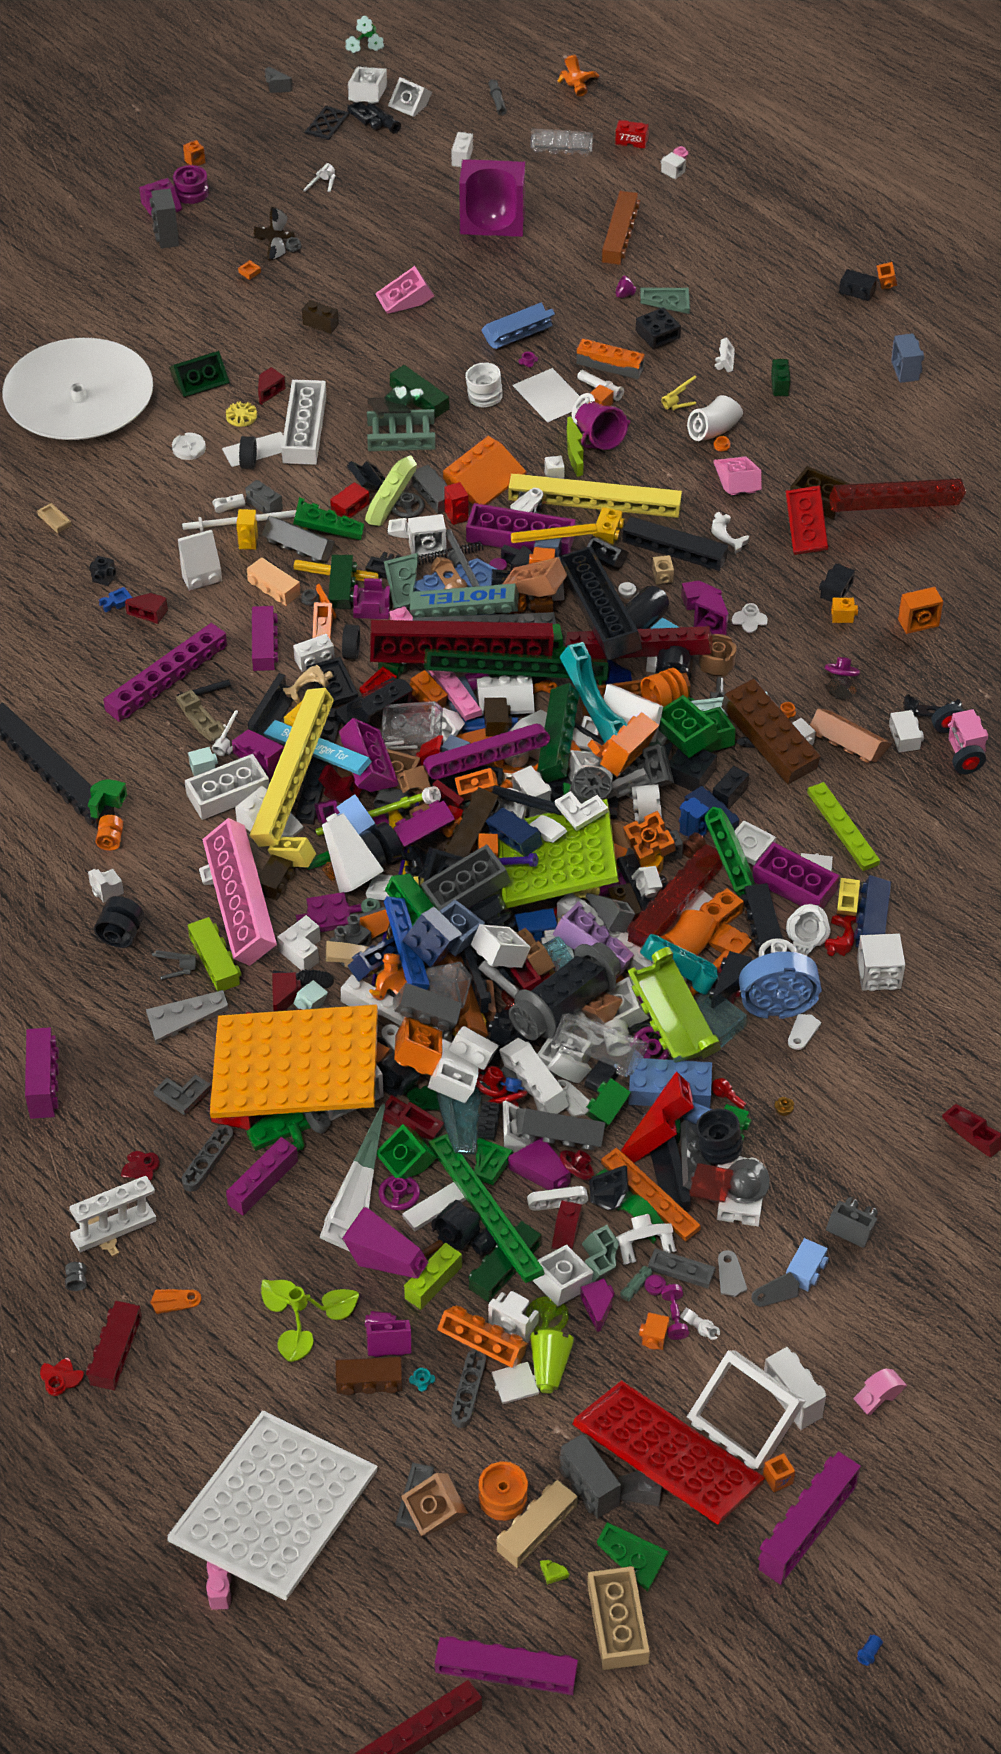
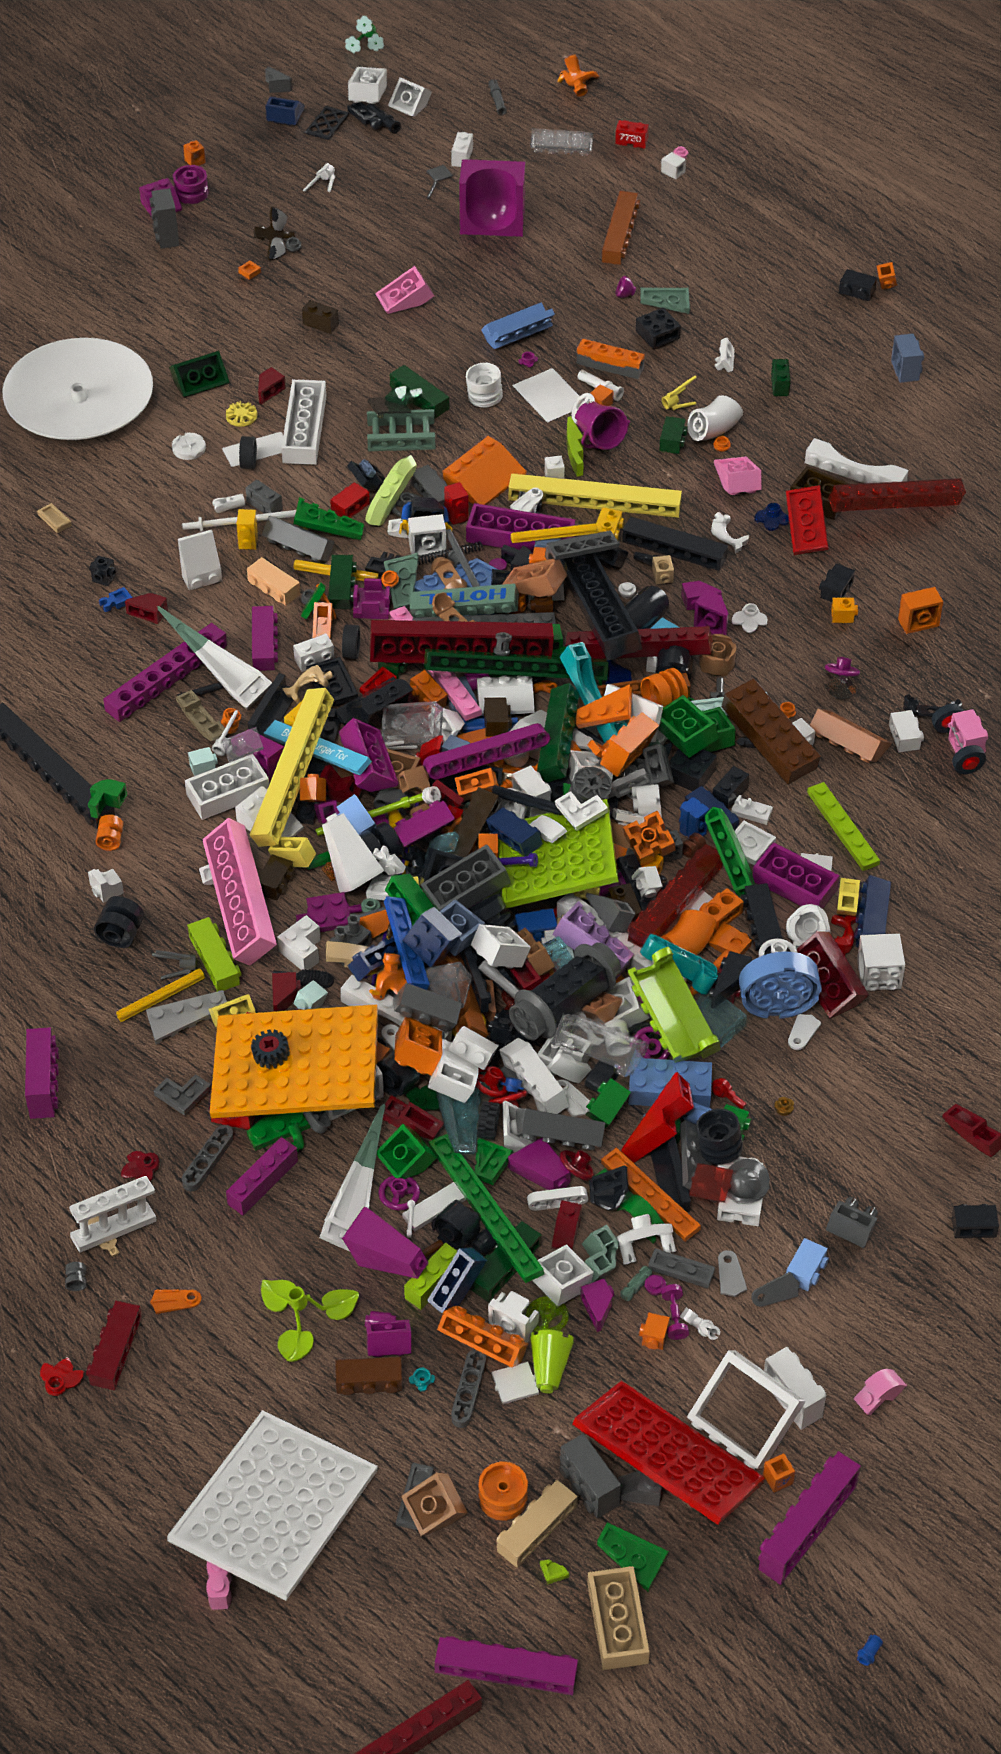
none -> yellow axle [116,968,205,1022]
none -> white plate [157,606,272,710]
none -> light yellow brick [209,994,256,1027]
none -> orange wheel [221,708,241,734]
none -> clear piece [222,727,264,763]
none -> black wheel [251,1029,290,1069]
none -> dark blue slope [266,96,305,125]
none -> orange brick [300,774,326,802]
none -> green tile [301,582,326,619]
none -> sand blue piece [359,459,376,478]
none -> white plate [373,846,406,877]
none -> orange plate [381,570,399,588]
none -> black torso [399,497,453,535]
none -> white hinge [407,1200,415,1238]
none -> clear light blue slope [425,832,459,858]
none -> dark grey piece [427,165,453,199]
none -> dark blue brick [427,1248,487,1314]
none -> medium nougat piece [432,592,477,622]
none -> dark grey bush [494,632,512,656]
none -> dark grey fence [545,530,620,560]
none -> orange wing [576,684,632,729]
none -> white plate [612,808,645,825]
none -> black arm [633,552,659,567]
none -> dark green brick [659,416,688,454]
none -> white plate [731,795,773,825]
none -> clear blue plate [754,502,789,531]
none -> dark red slope [796,931,869,1018]
none -> white arch [805,438,909,495]
none -> black brick [951,1204,999,1238]

